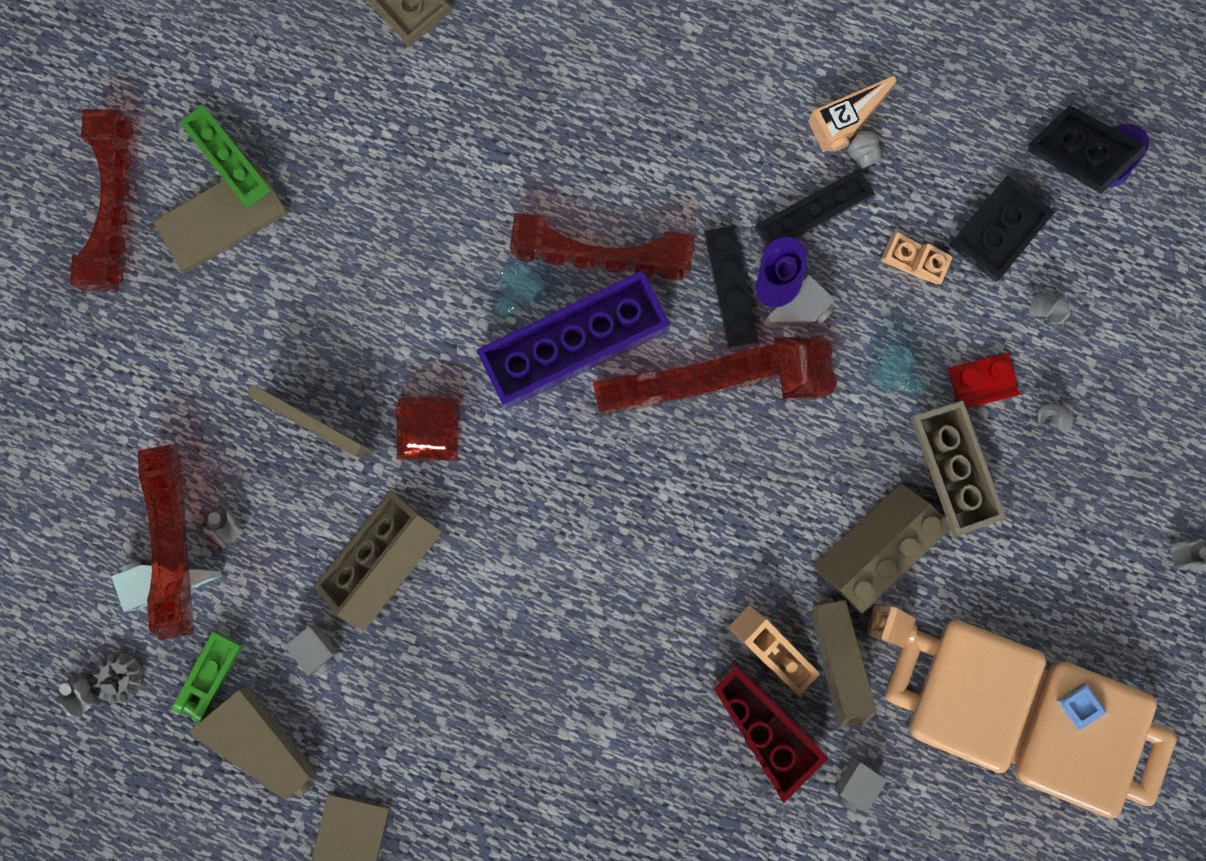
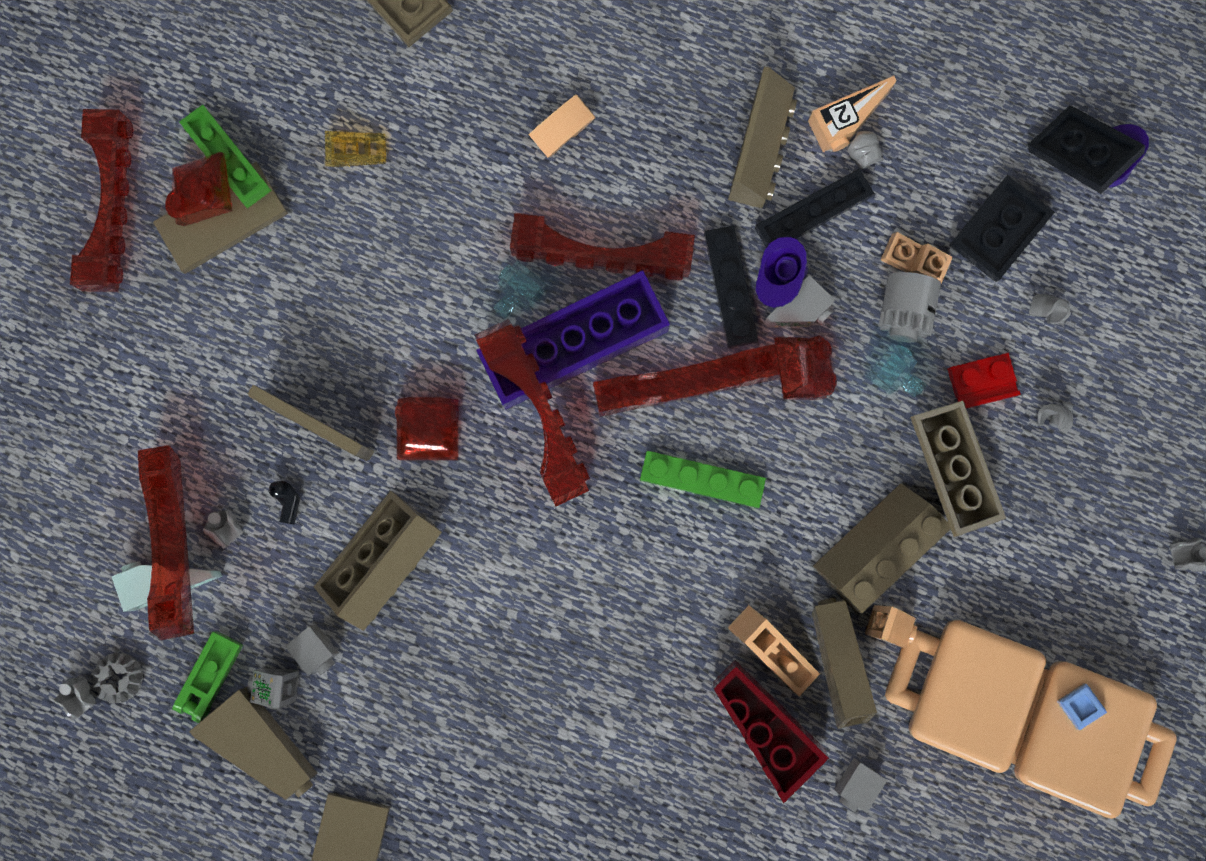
none -> clear red slope [165,152,233,226]
none -> light grey slope [247,667,299,709]
none -> black arm [269,481,300,525]
none -> clear yellow slope [325,131,386,167]
none -> clear red arch [474,319,590,507]
none -> light nougat slope [528,94,596,158]
none -> bright green plate [640,451,766,508]
none -> dark tan slope [728,66,797,209]
none -> light grey gear [878,272,941,343]

